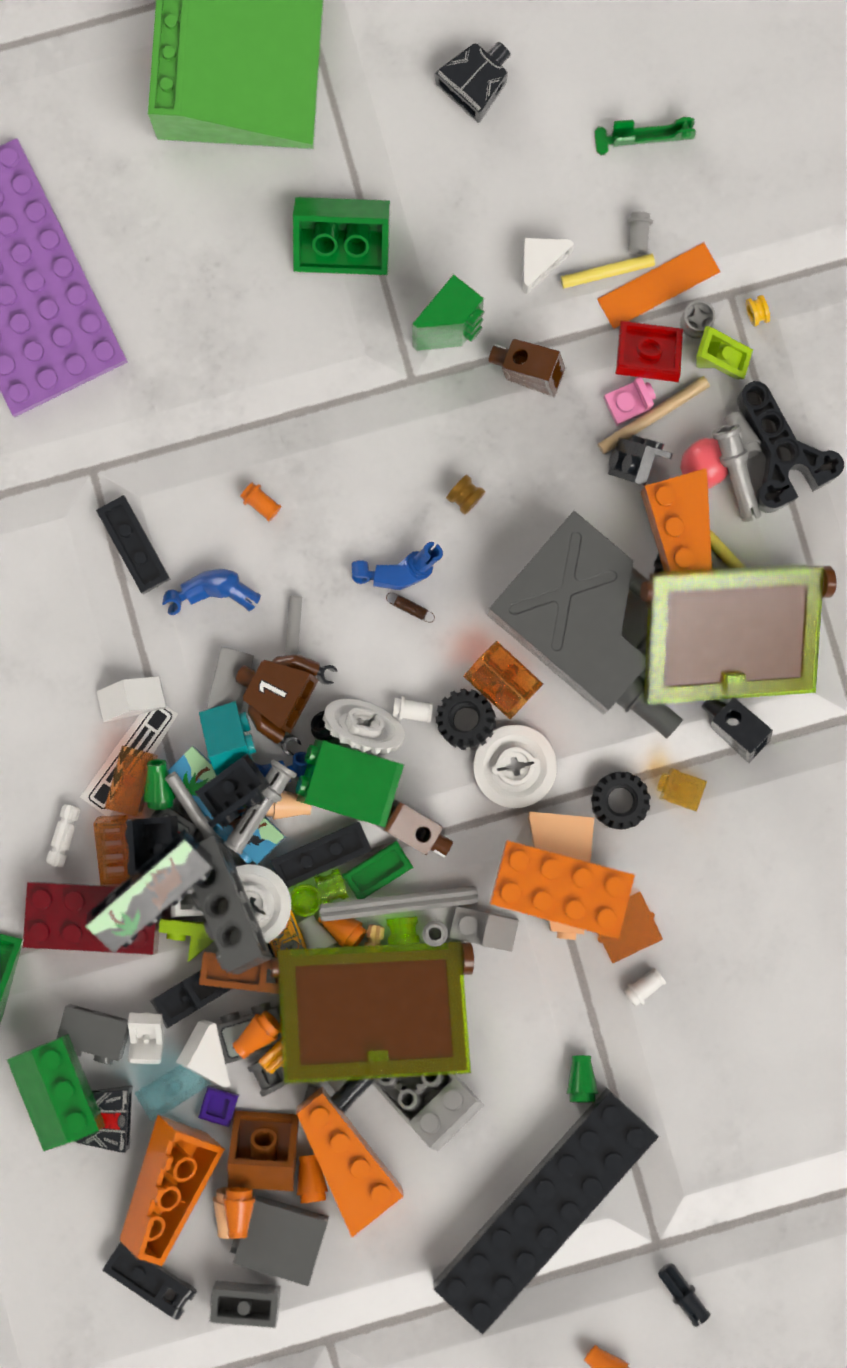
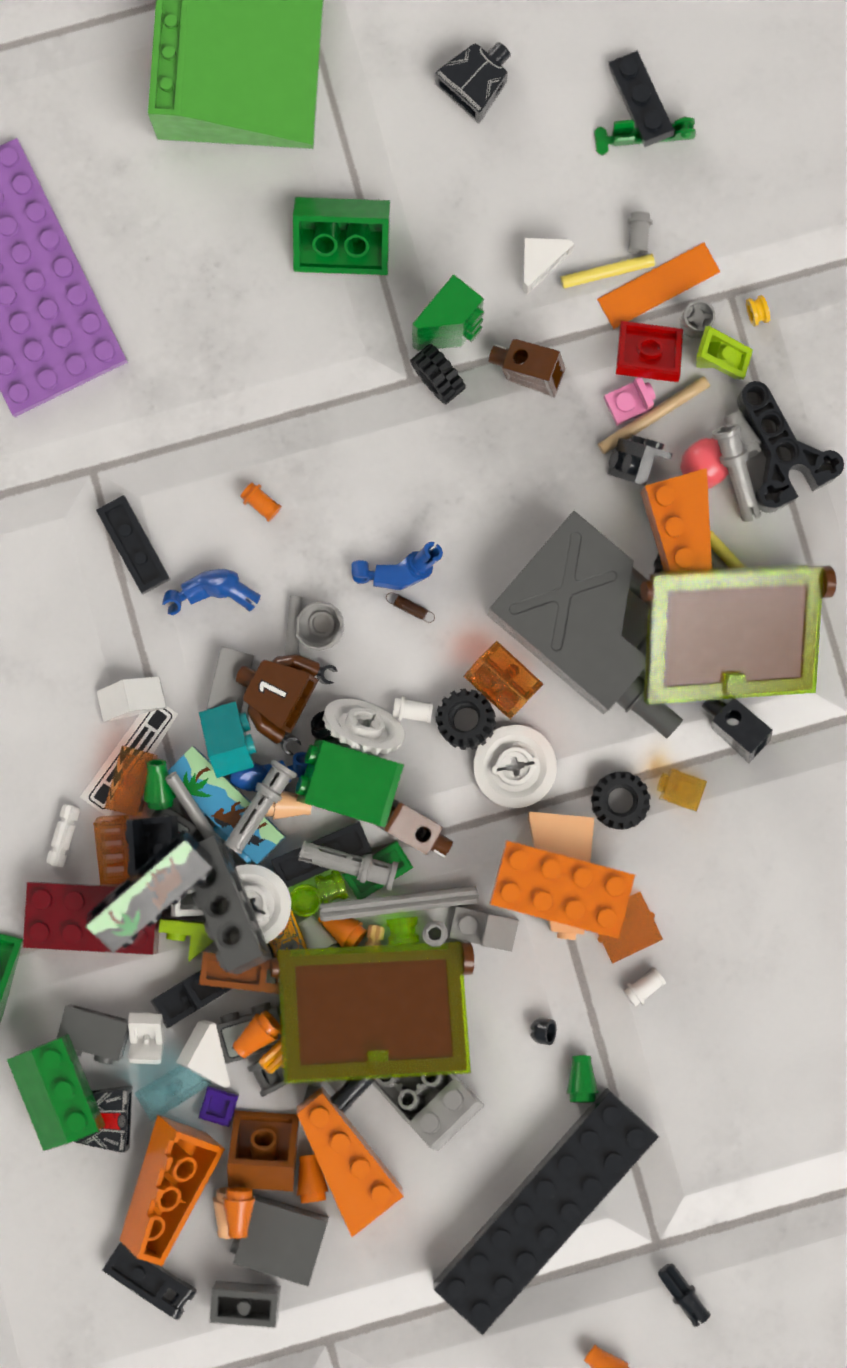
black bracket [195,754,271,828] -> none
pearl gold wheel [446,474,486,515] -> none
none -> light grey hair [296,601,344,651]
none -> light grey pin [298,841,398,891]
none -> black tyre [410,344,466,405]
none -> black hinge [530,1018,557,1045]
none -> black plate [609,50,674,147]

